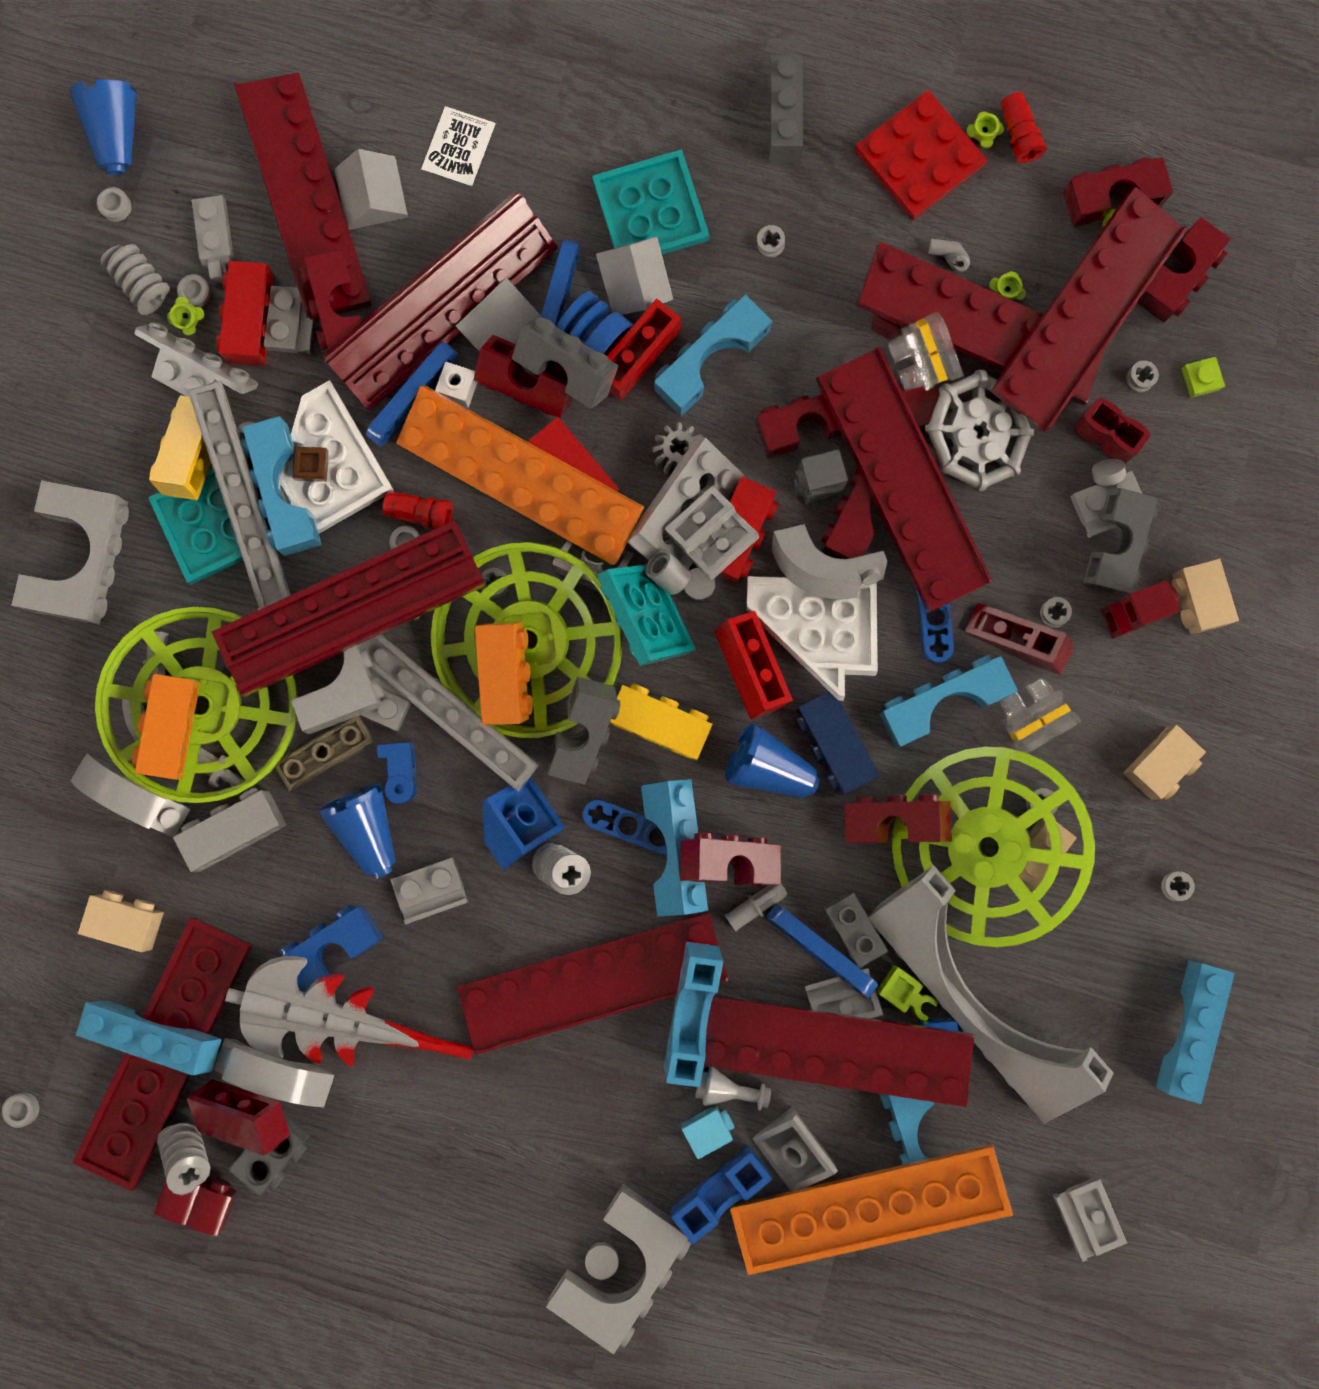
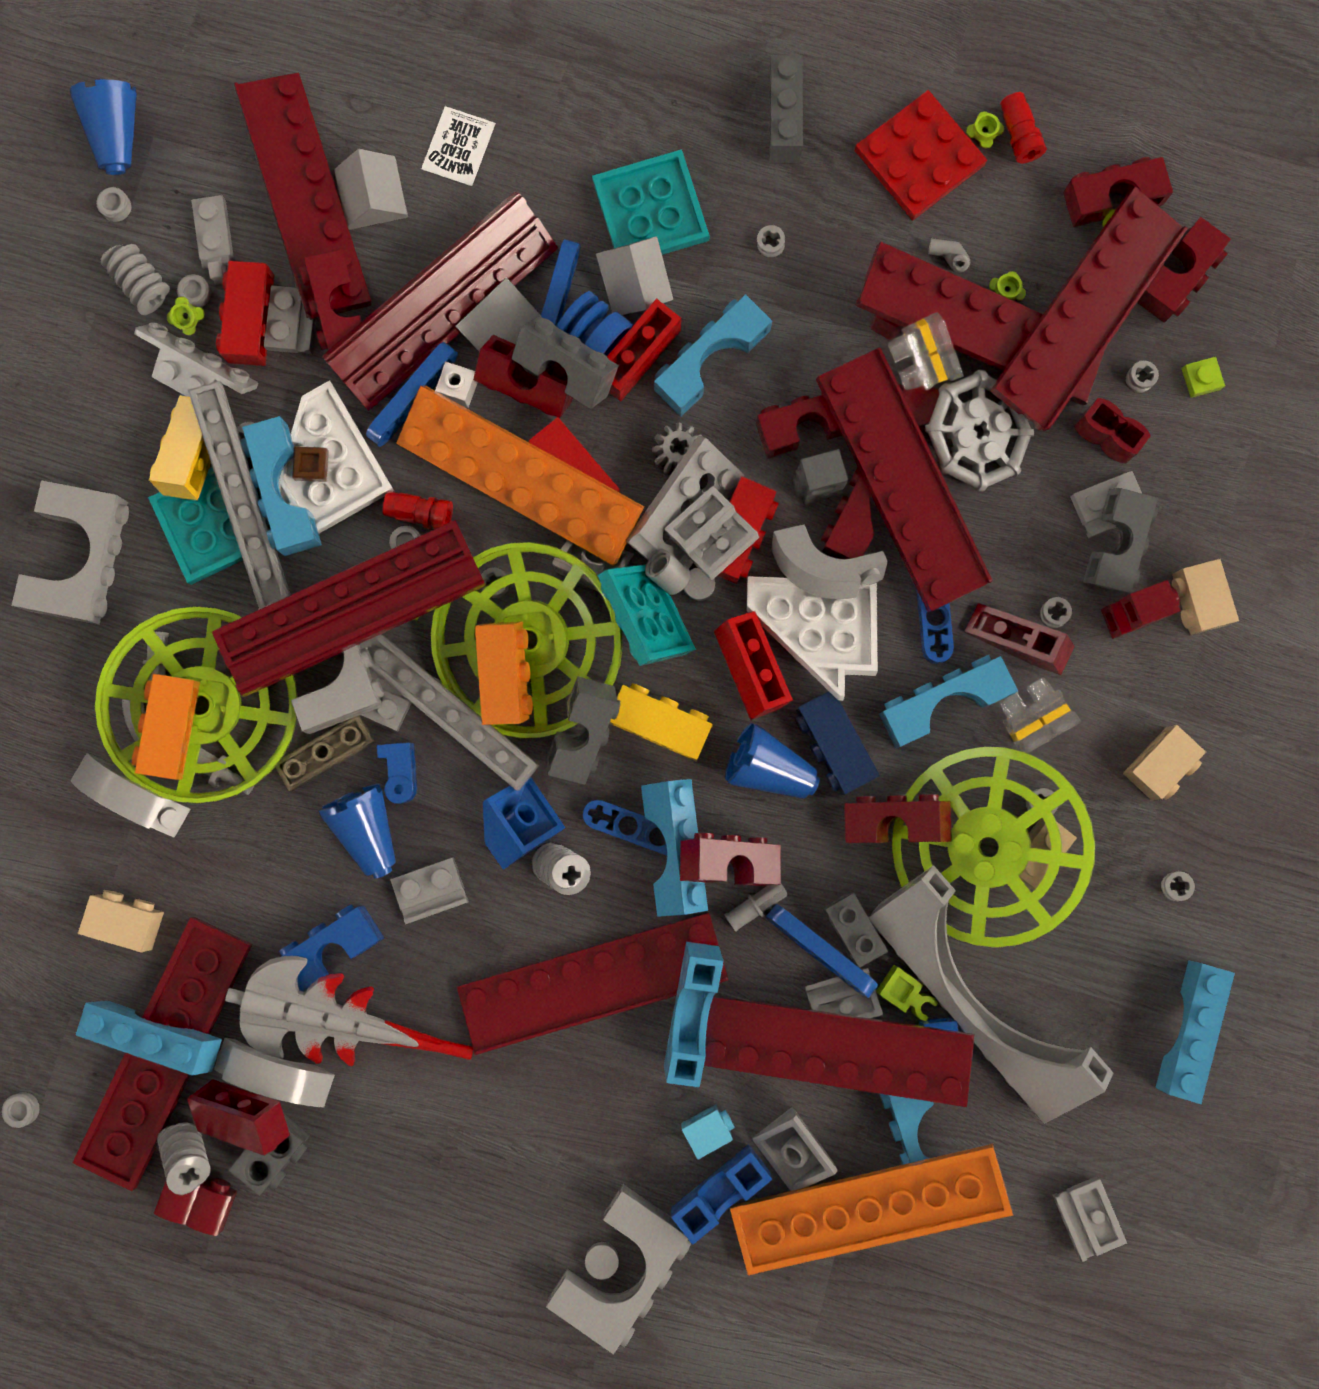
light grey brick [173,788,287,872] -> none
light grey piece [695,1067,771,1111] -> none
light grey tile [1092,459,1126,486] -> none

